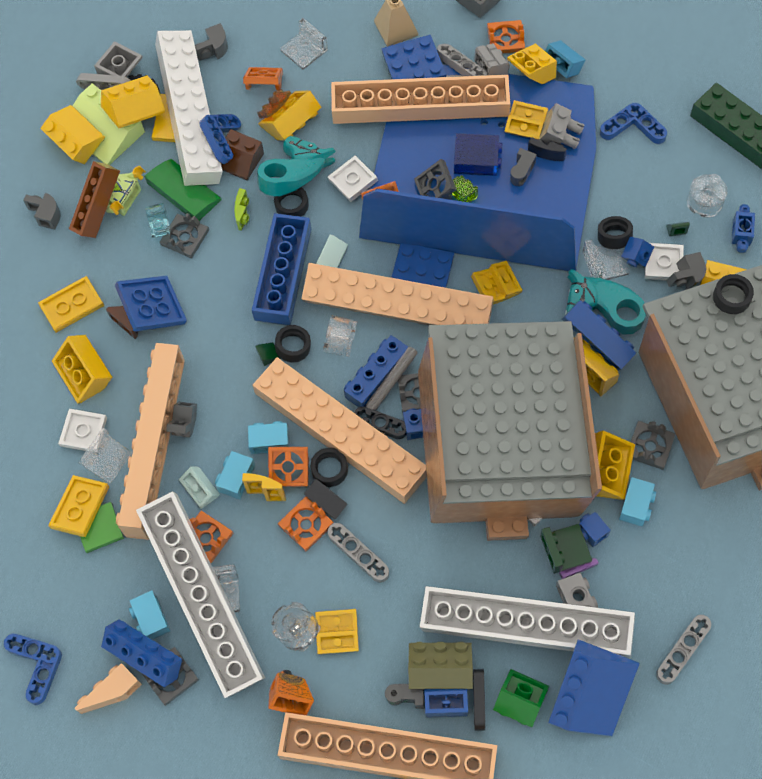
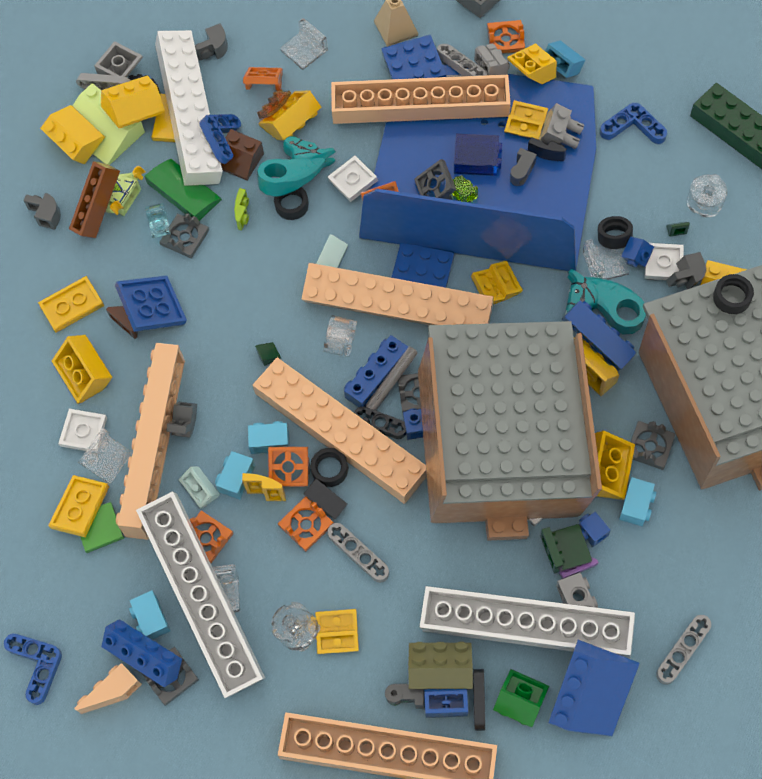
blue brick [252,213,312,325] -> none
orange torso [268,670,314,716] -> none
black tyre [275,325,311,363] -> none
blue piece [732,204,755,253] -> none

